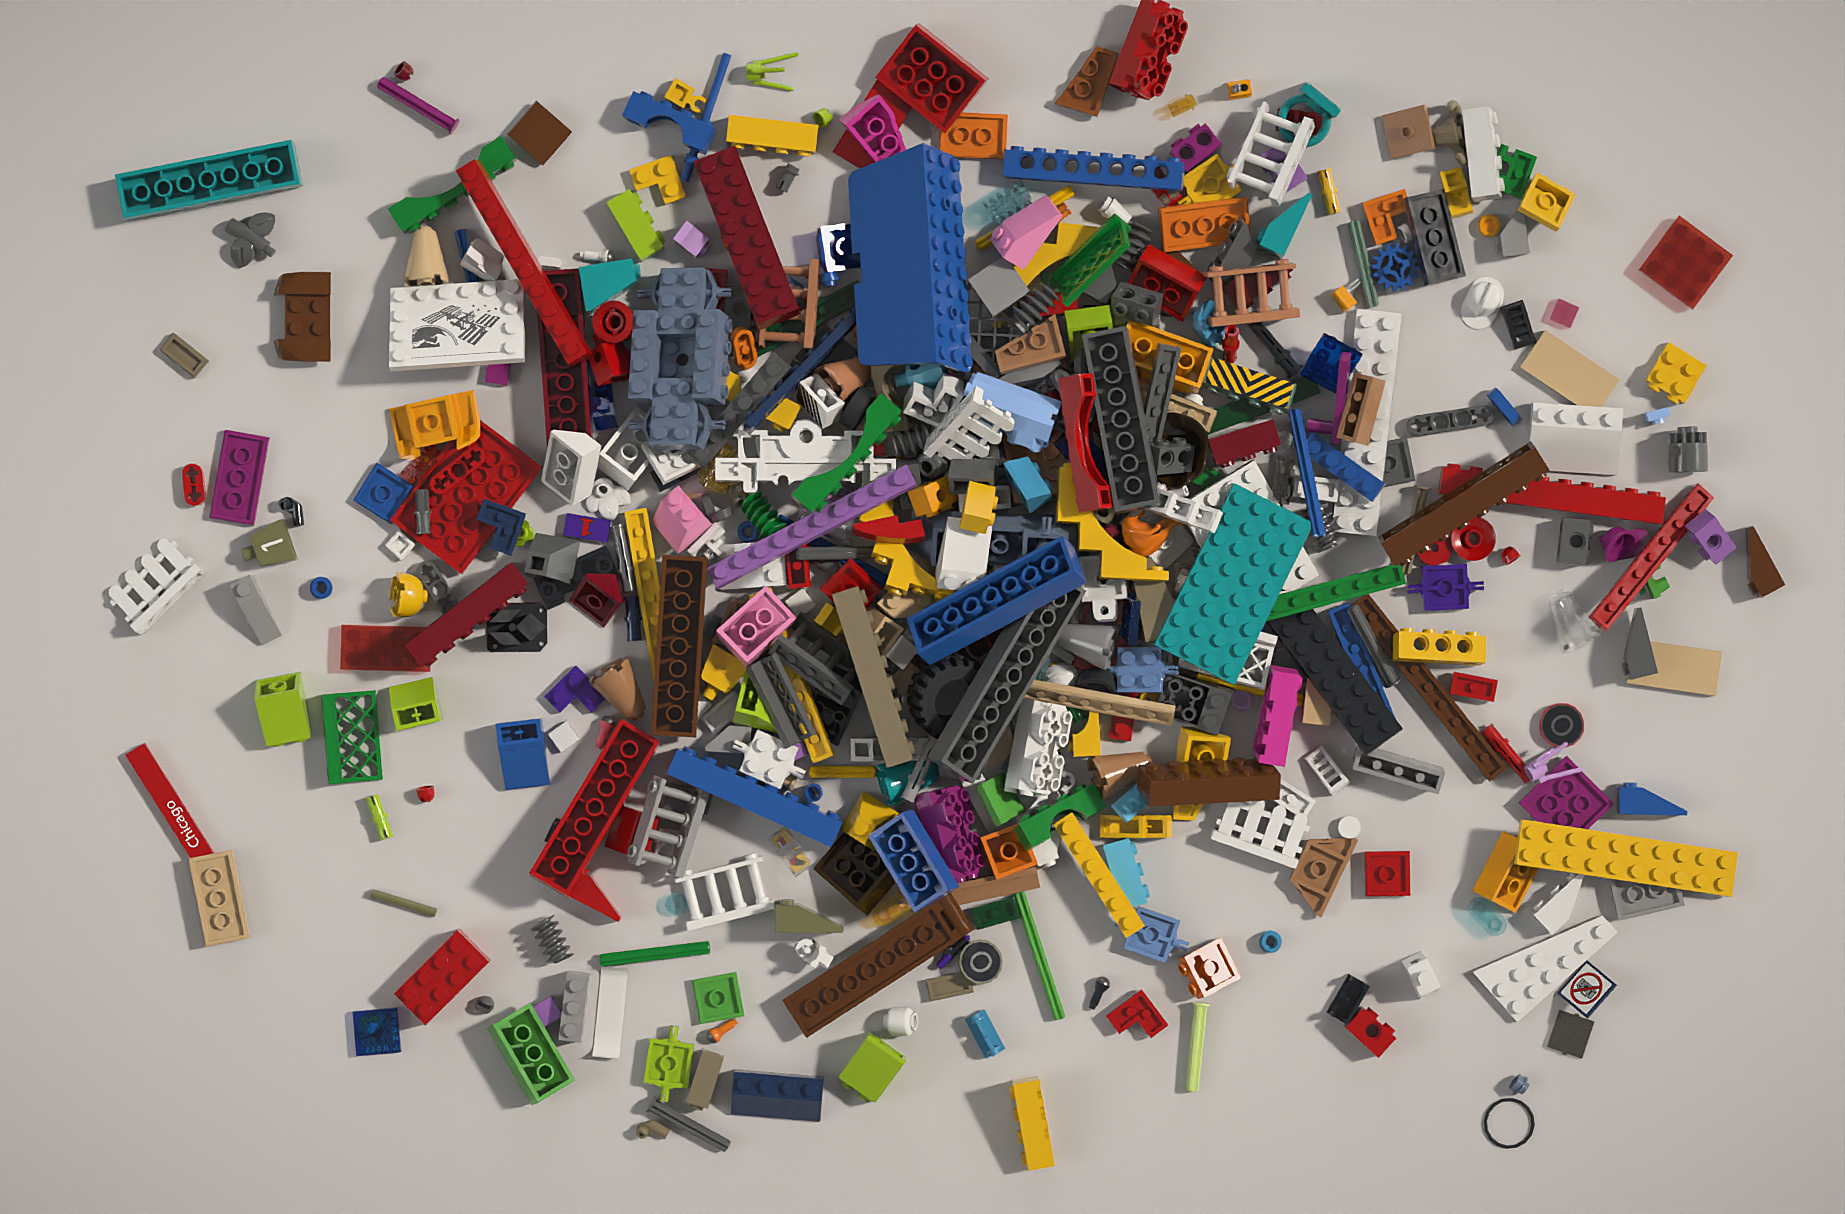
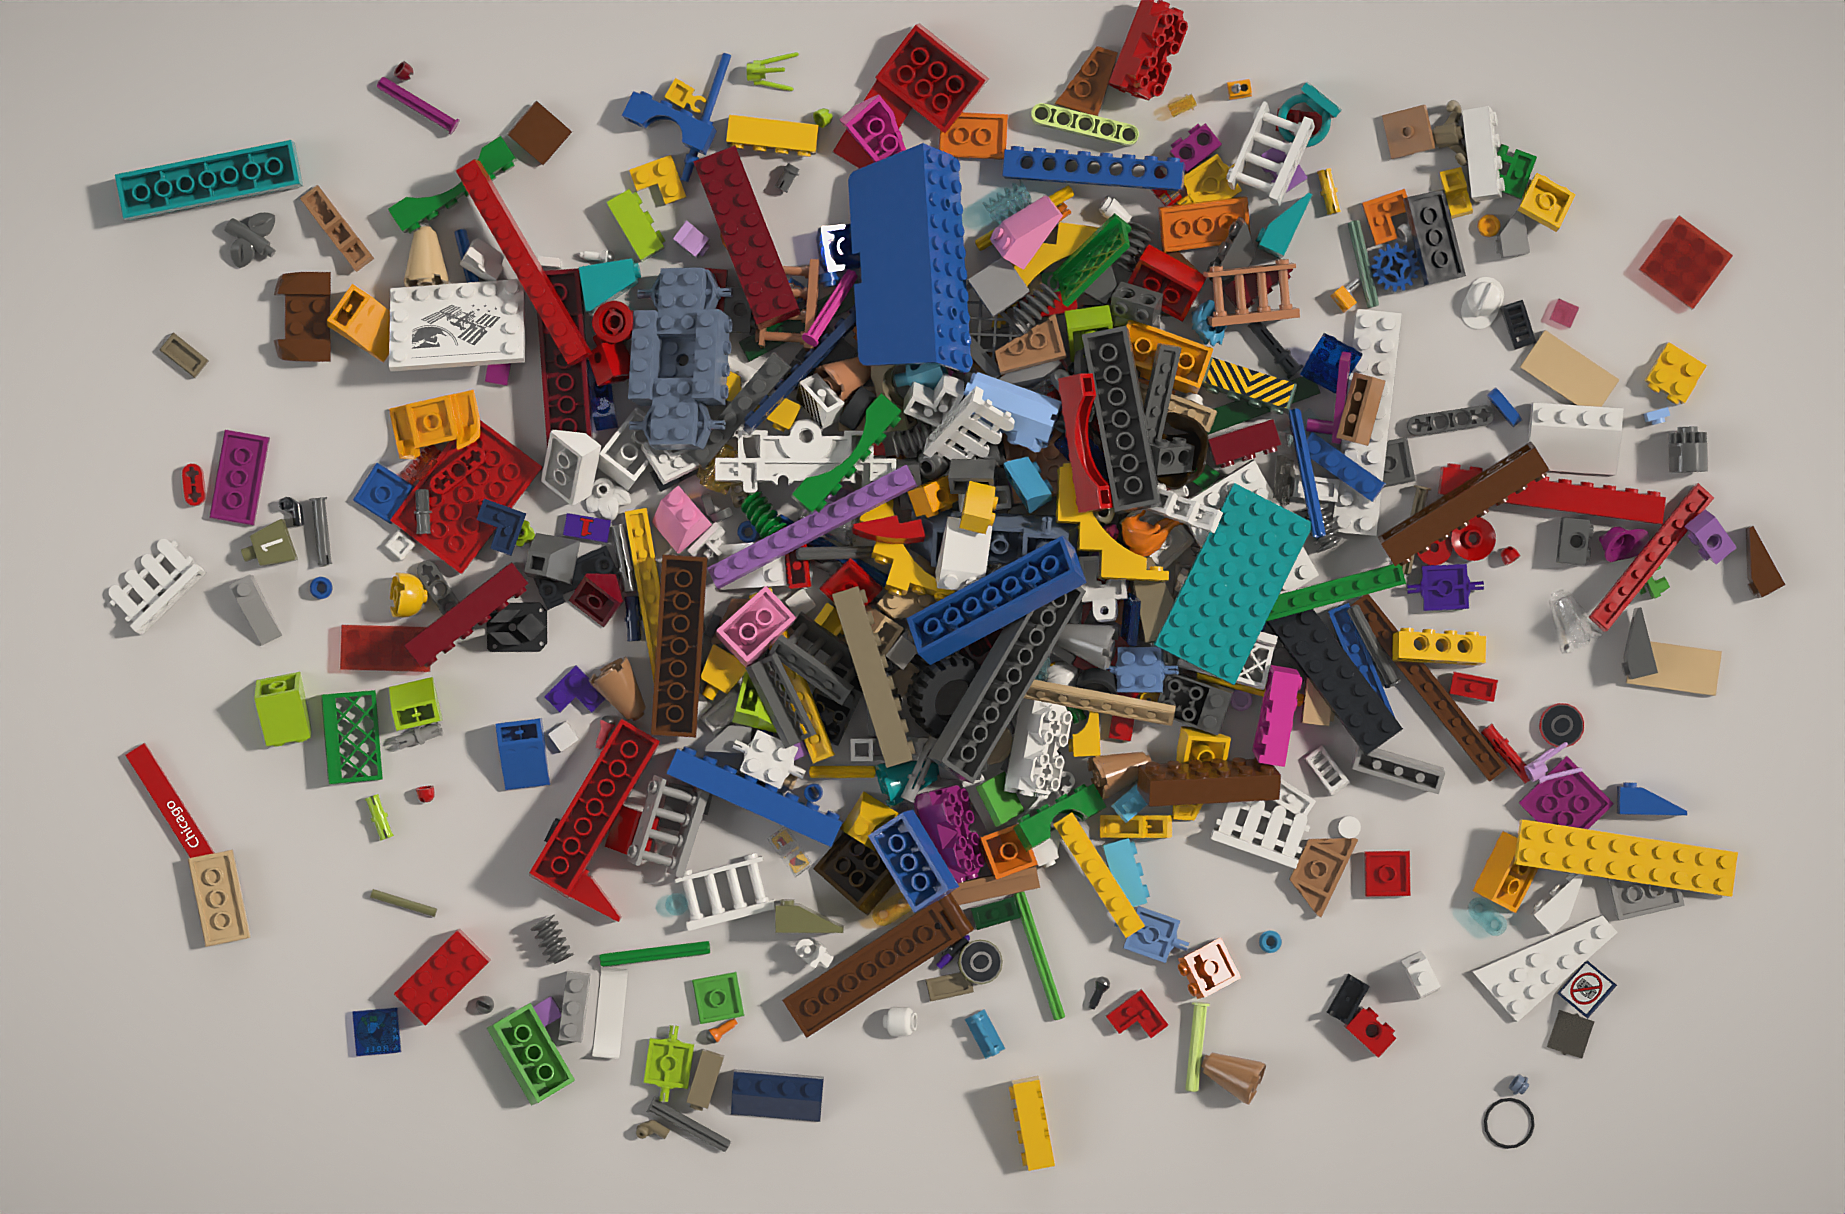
orange plate [729,326,757,370] -> none
lime slope [838,1032,906,1103] -> none
red pin [1222,325,1240,363] -> none
none -> medium nougat slope [300,185,374,272]
none -> dark grey pin [309,497,332,565]
none -> light orange slope [327,284,390,363]
none -> light grey pin [396,722,443,749]
none -> dark pink axle [802,269,858,346]
none -> yellowish green beam [1031,103,1139,146]
none -> medium nougat cone [1201,1052,1266,1105]

